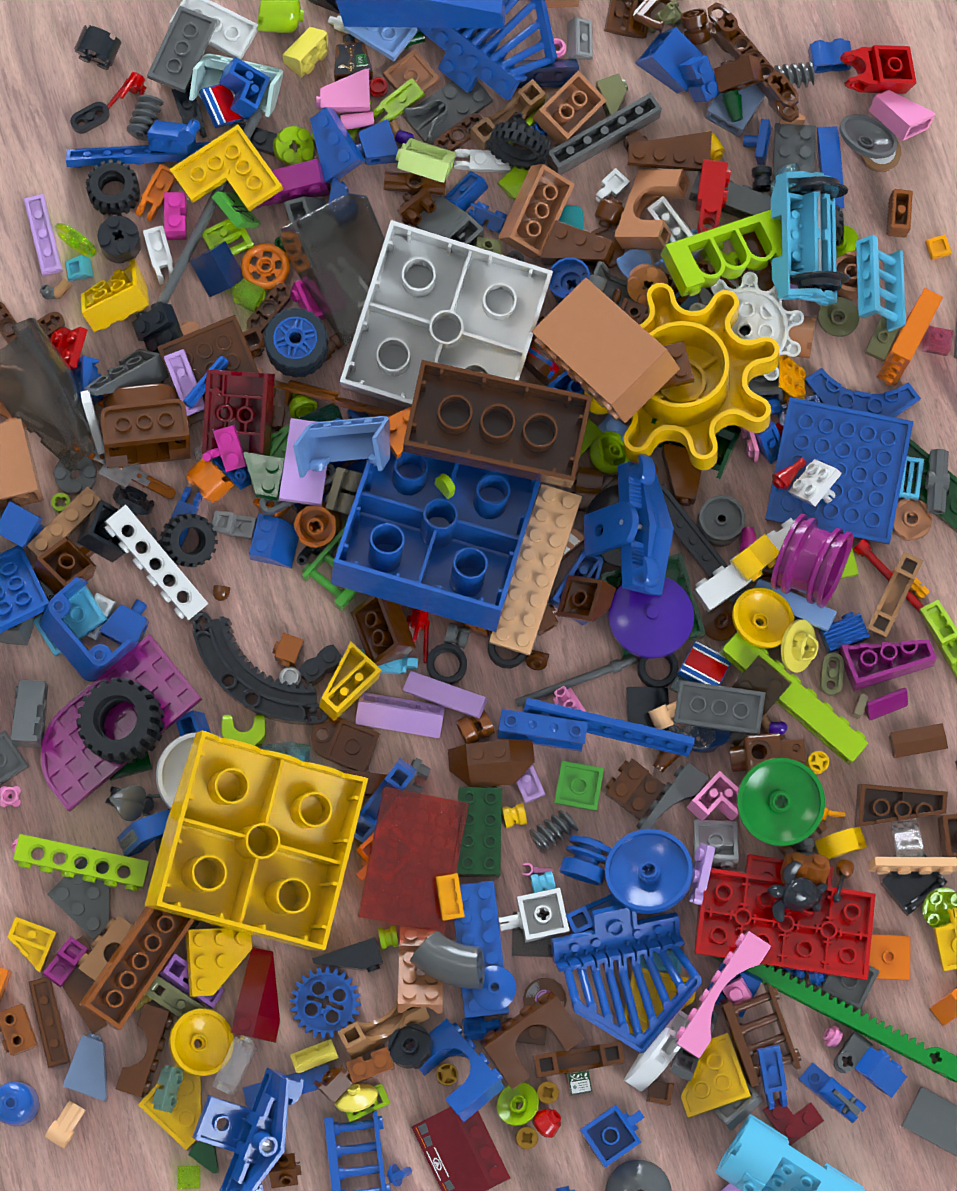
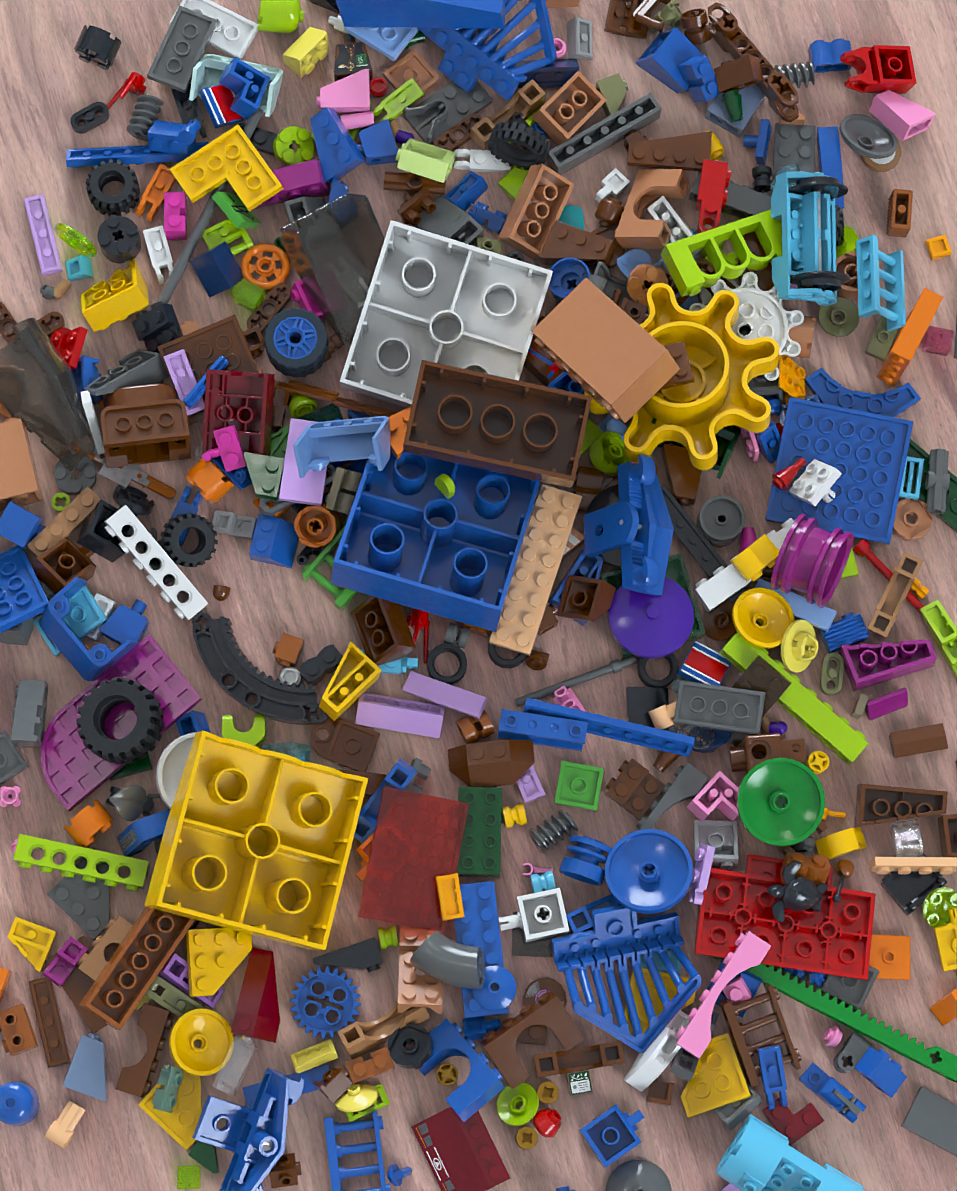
none -> orange brick [63,799,114,848]

